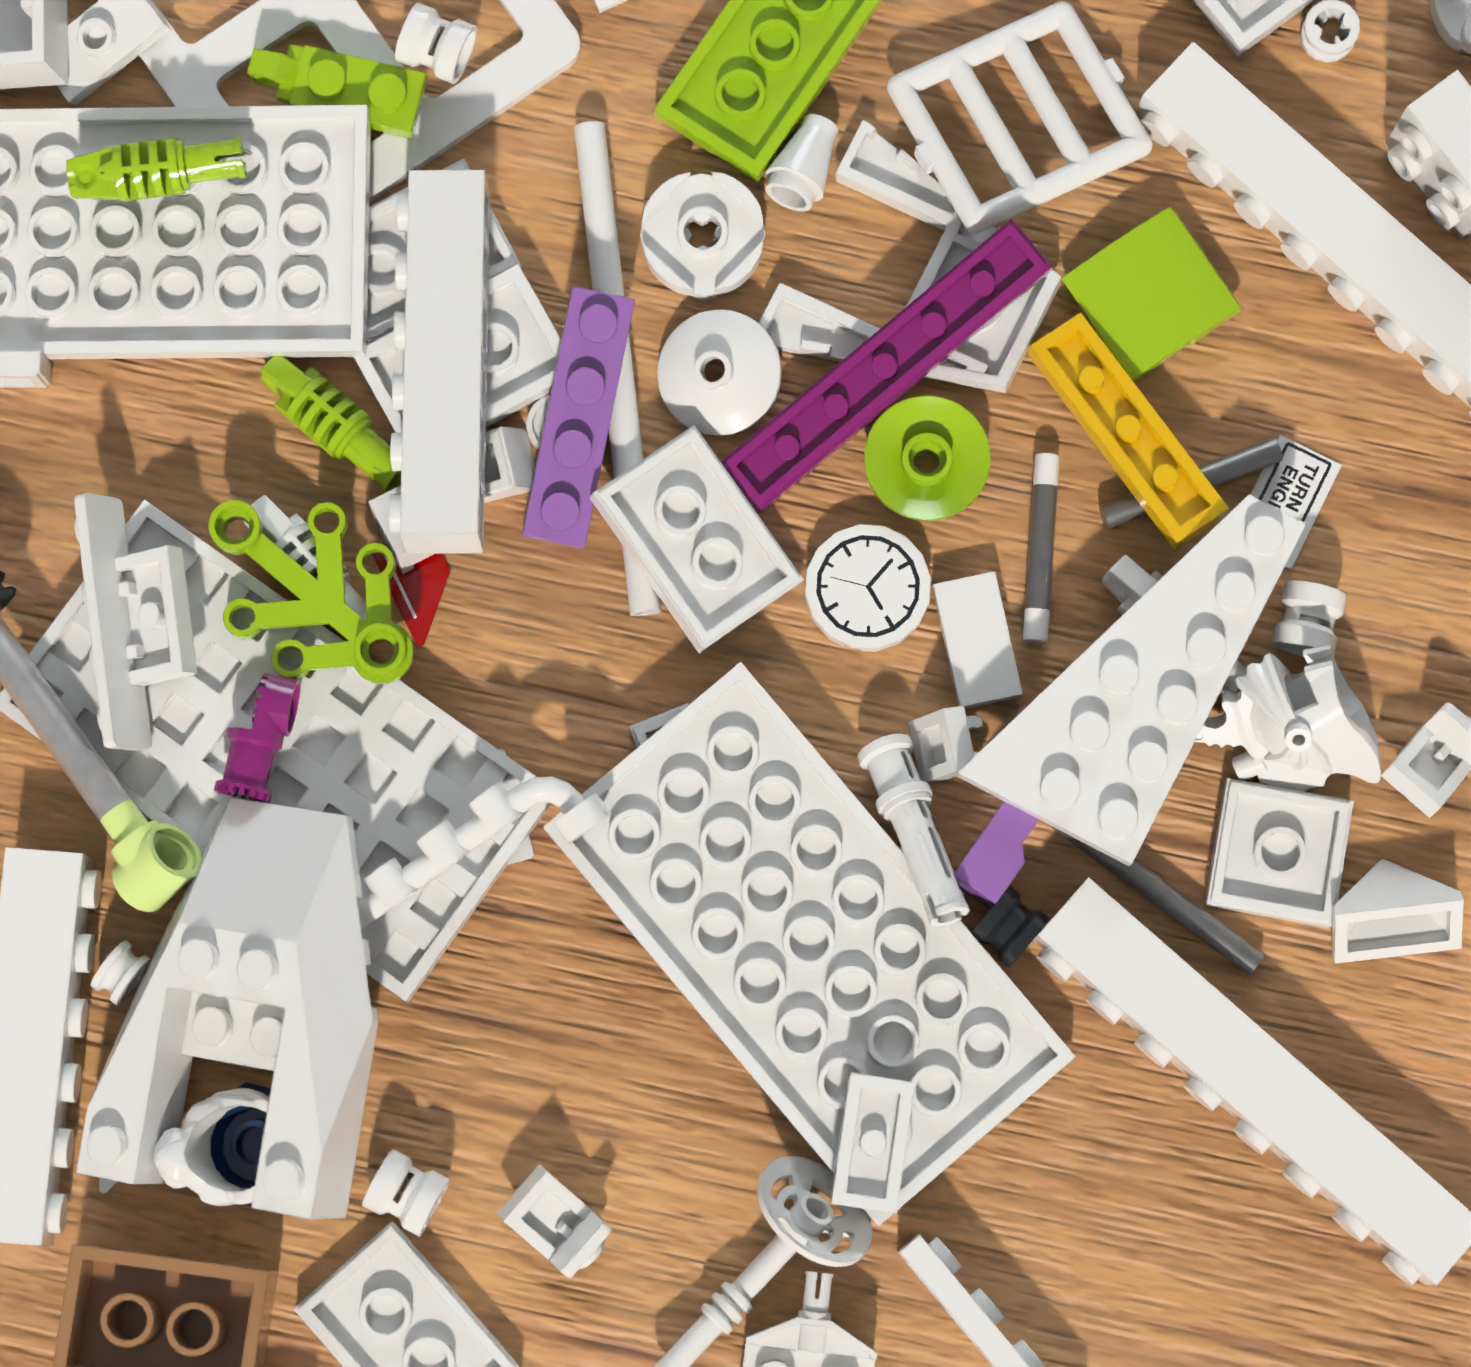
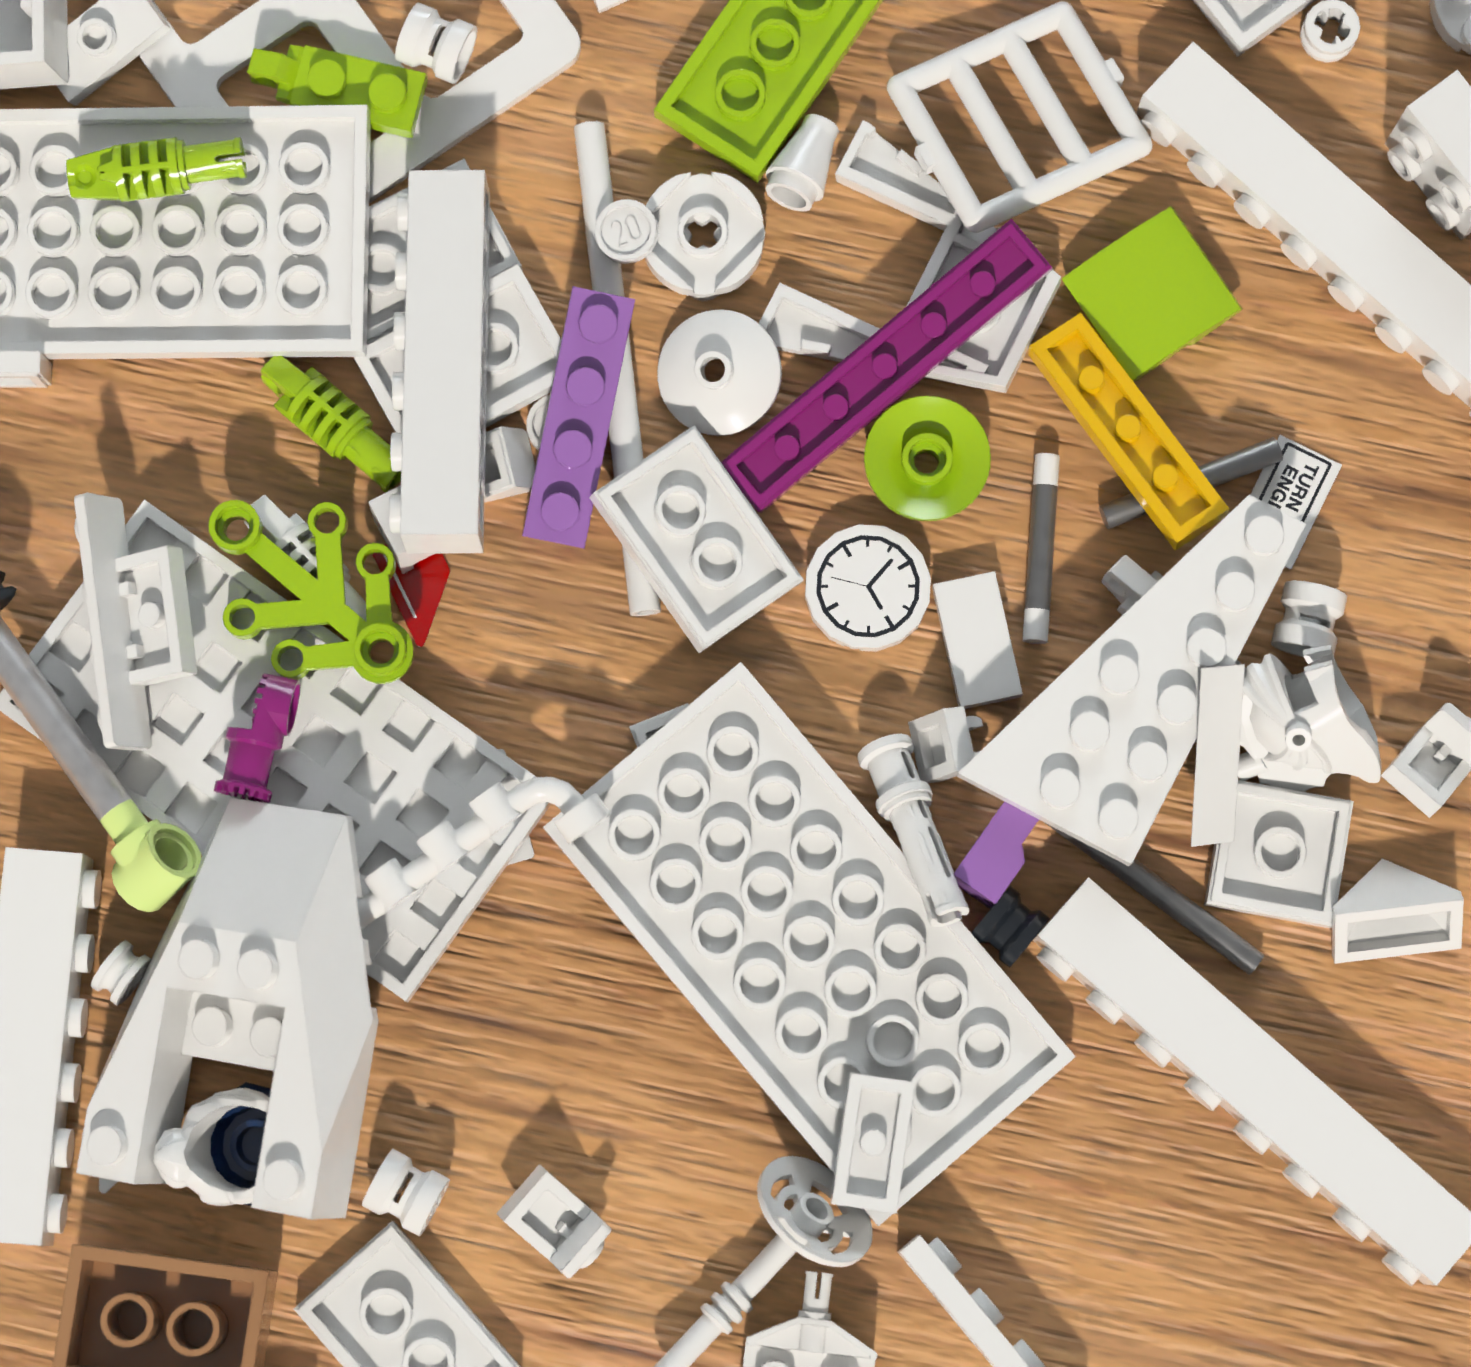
none -> white piece [594,199,659,264]
none -> white sticker [1191,664,1245,847]

